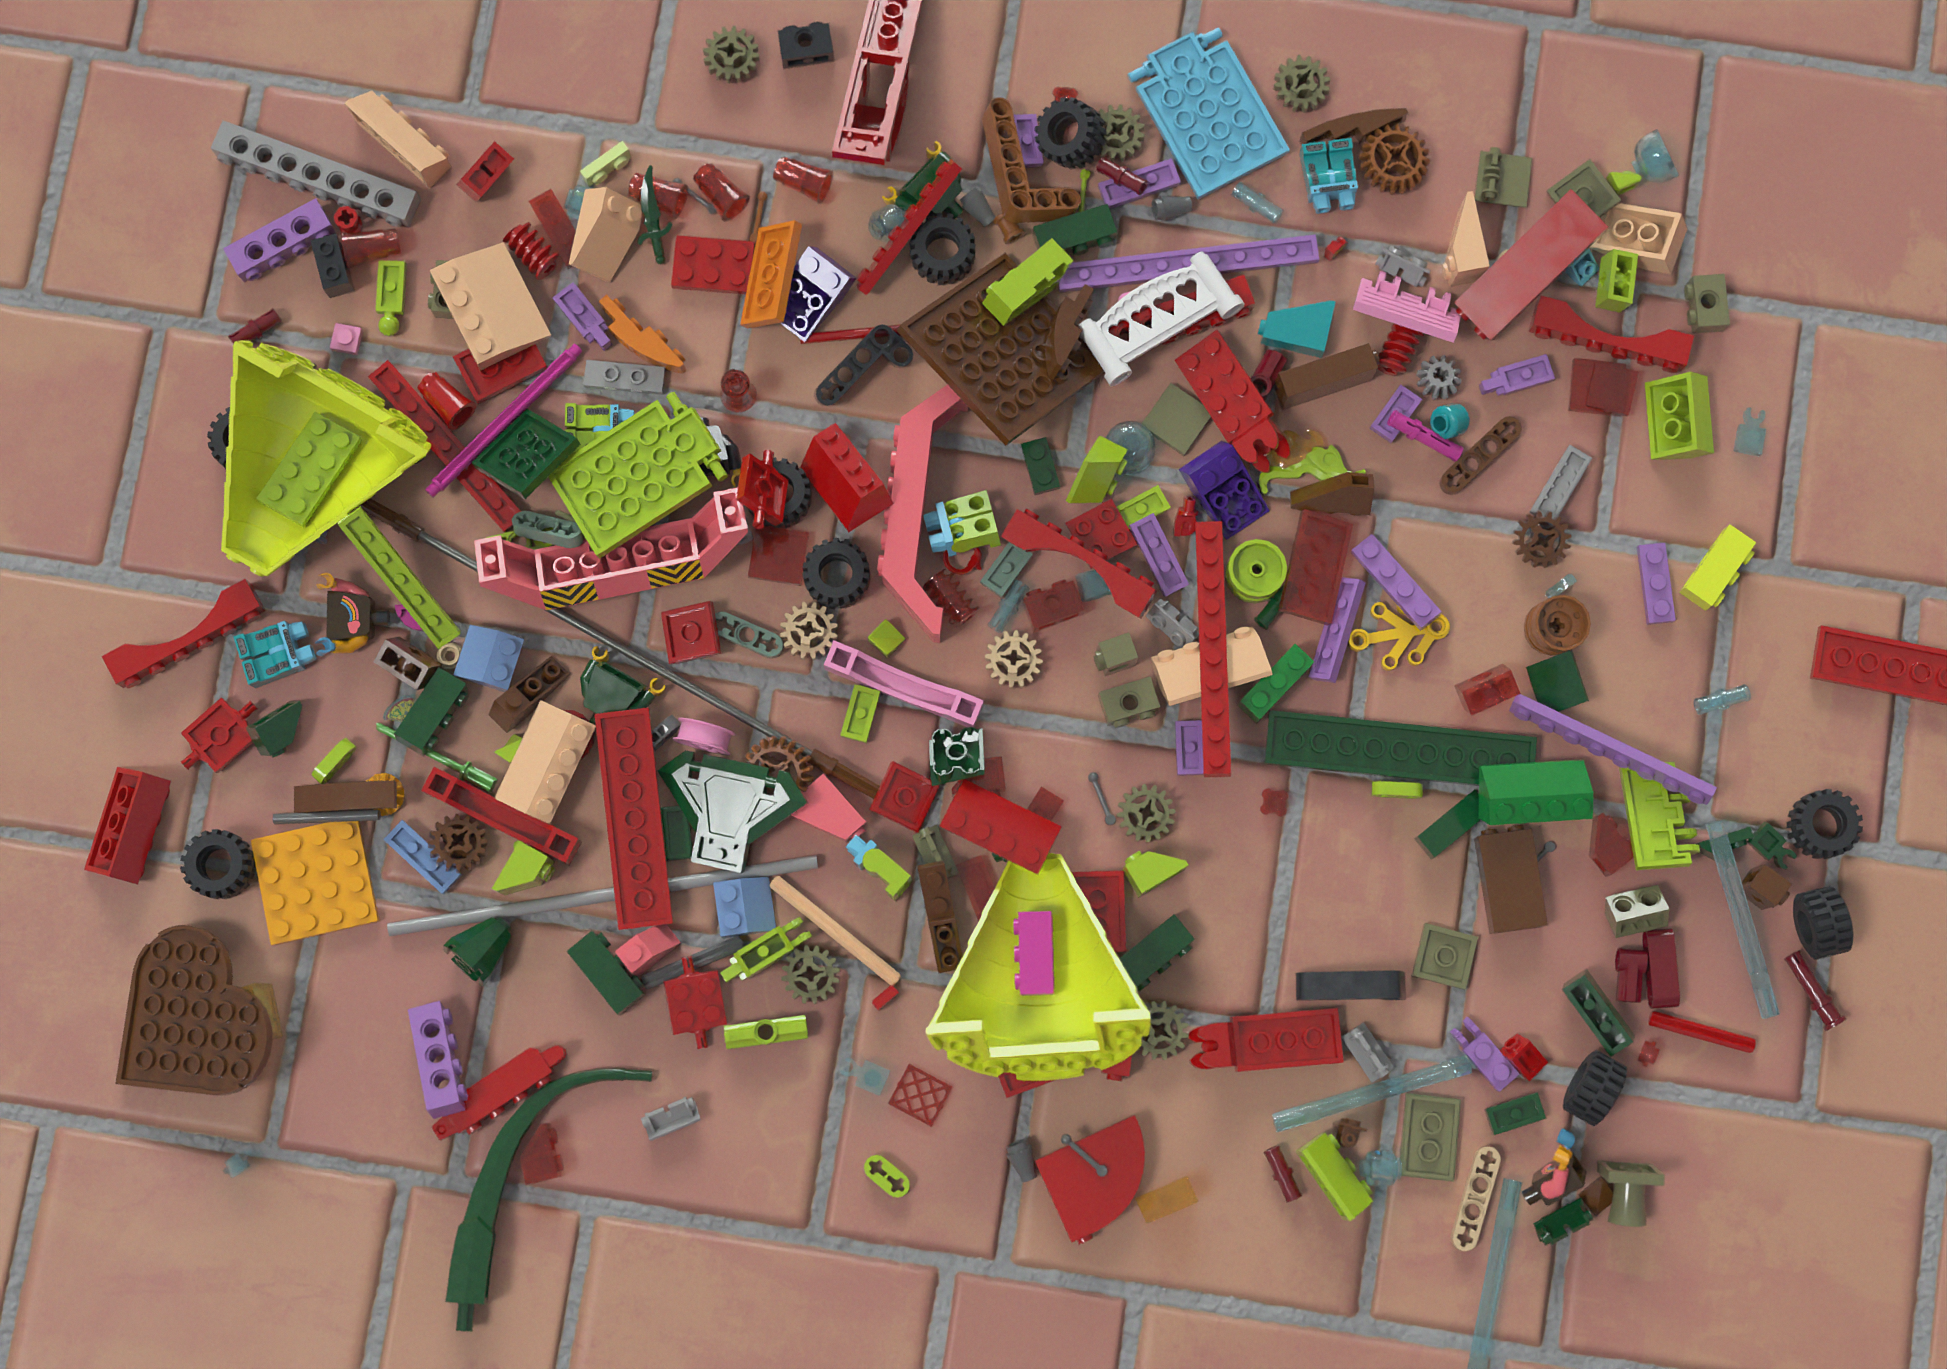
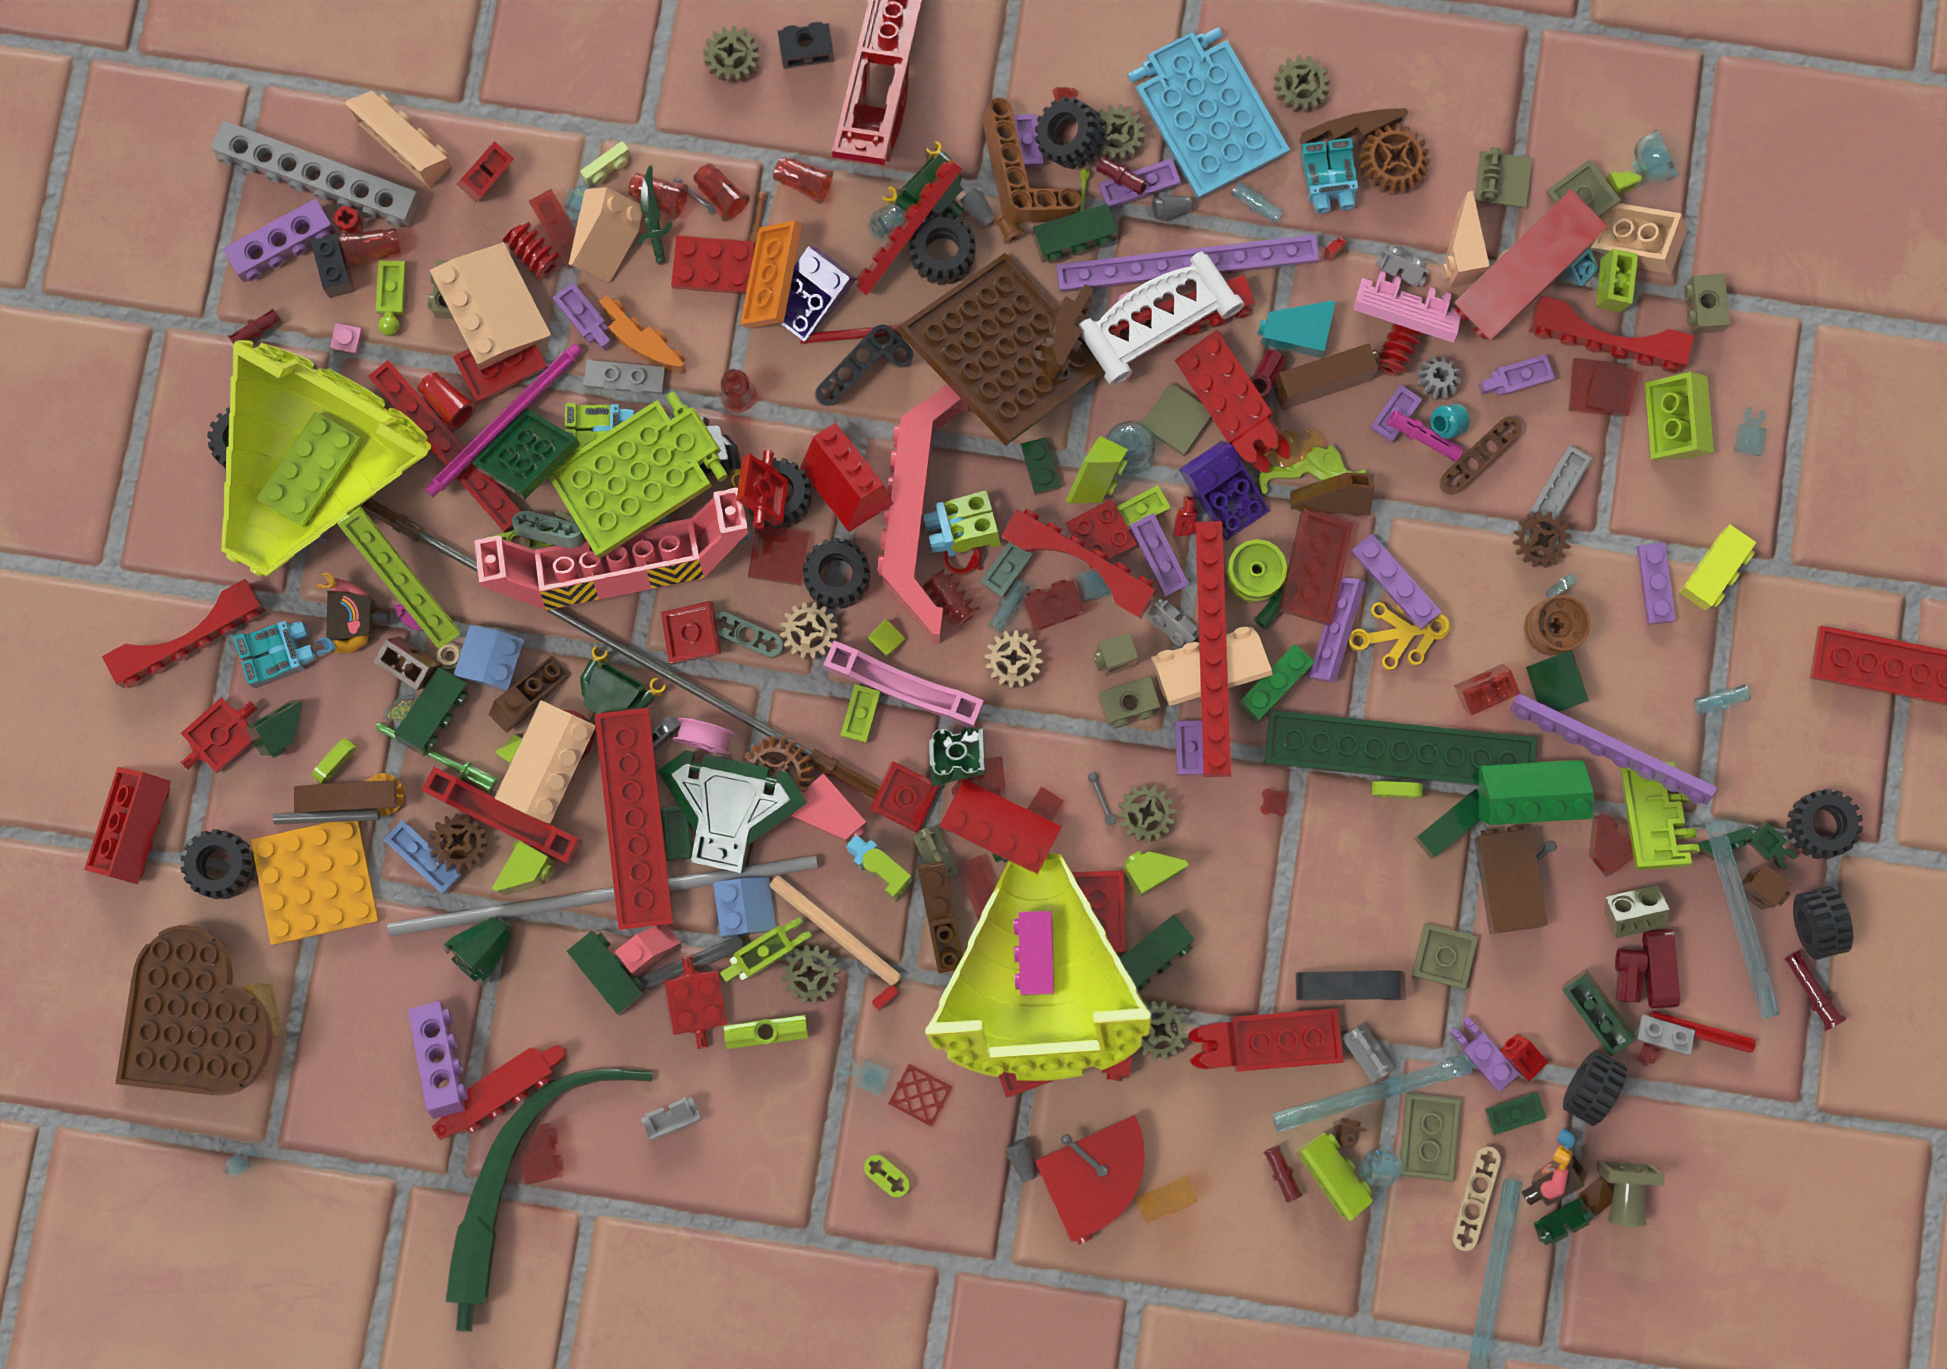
lime wedge [982,238,1074,326] -> none
none -> light grey hinge [1634,1015,1695,1056]

